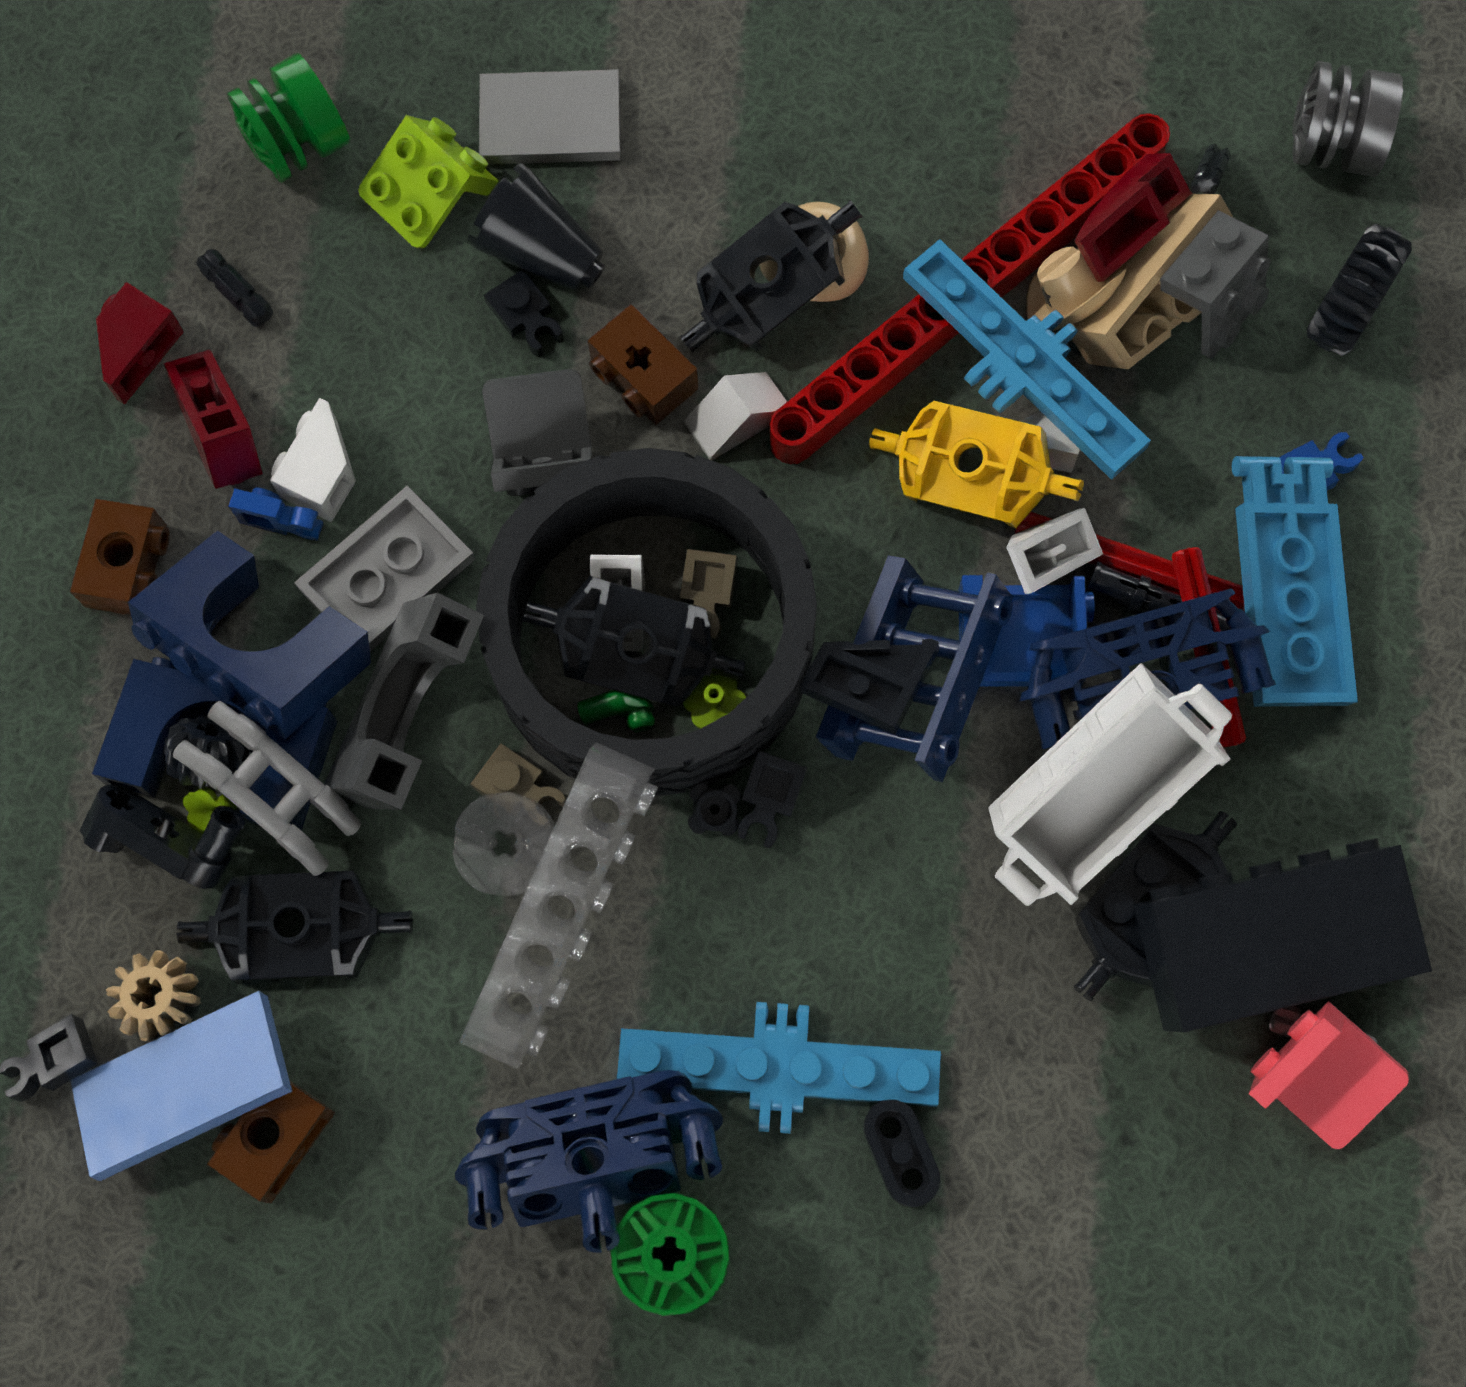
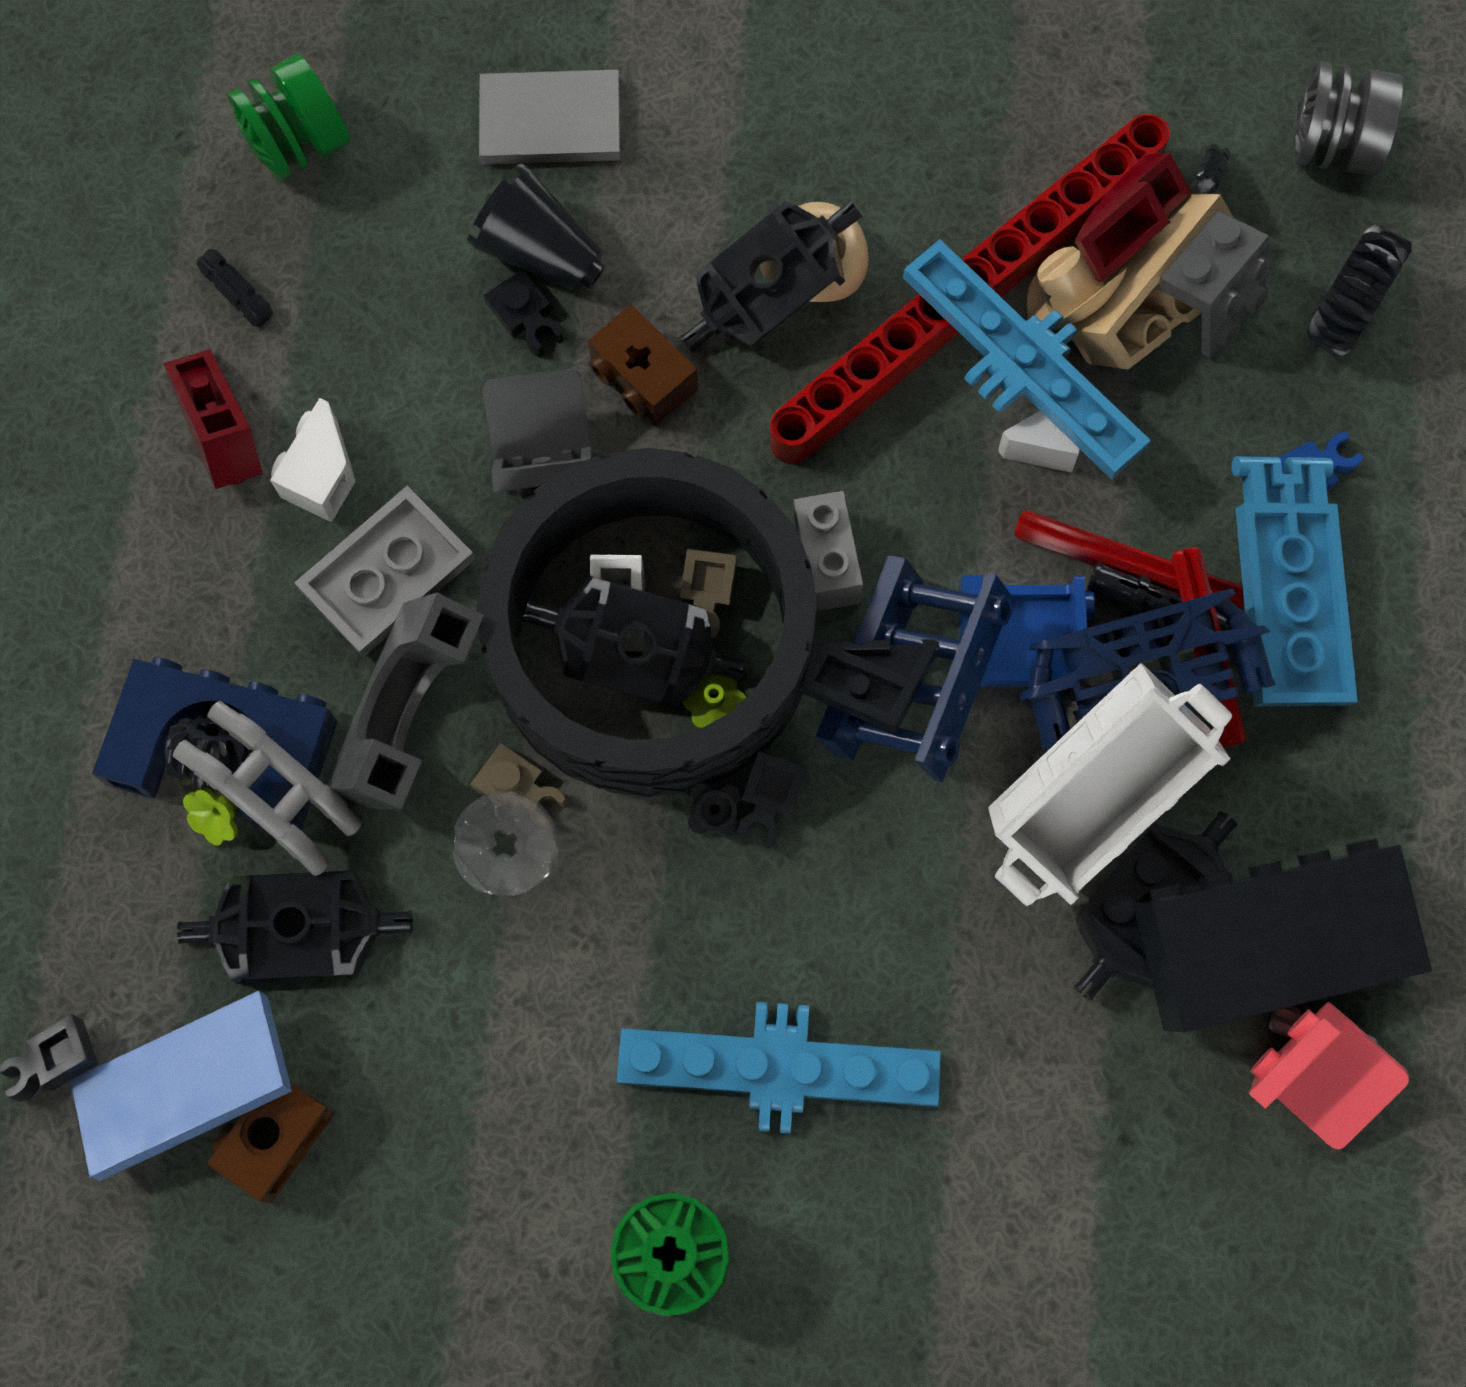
reddish brown brick [70,499,170,615] -> none
black beam [79,784,245,889] -> none
dark red slope [96,282,184,405] -> none
tan gear [106,950,201,1043] -> none
dark blue arch [128,531,371,740] -> none
blue plate [228,488,324,541] -> none
lime bracket [359,115,498,248] -> none
dark blue piece [455,1070,723,1253] -> none
clear brick [459,742,658,1069] -> none
green arm [577,690,655,732] -> none
white slope [684,372,787,460] -> none
black plate [863,1099,940,1208] -> none
yellow plate [869,401,1084,528] -> none
white slope [1006,508,1103,594] -> none
none -> light grey brick [793,491,863,611]

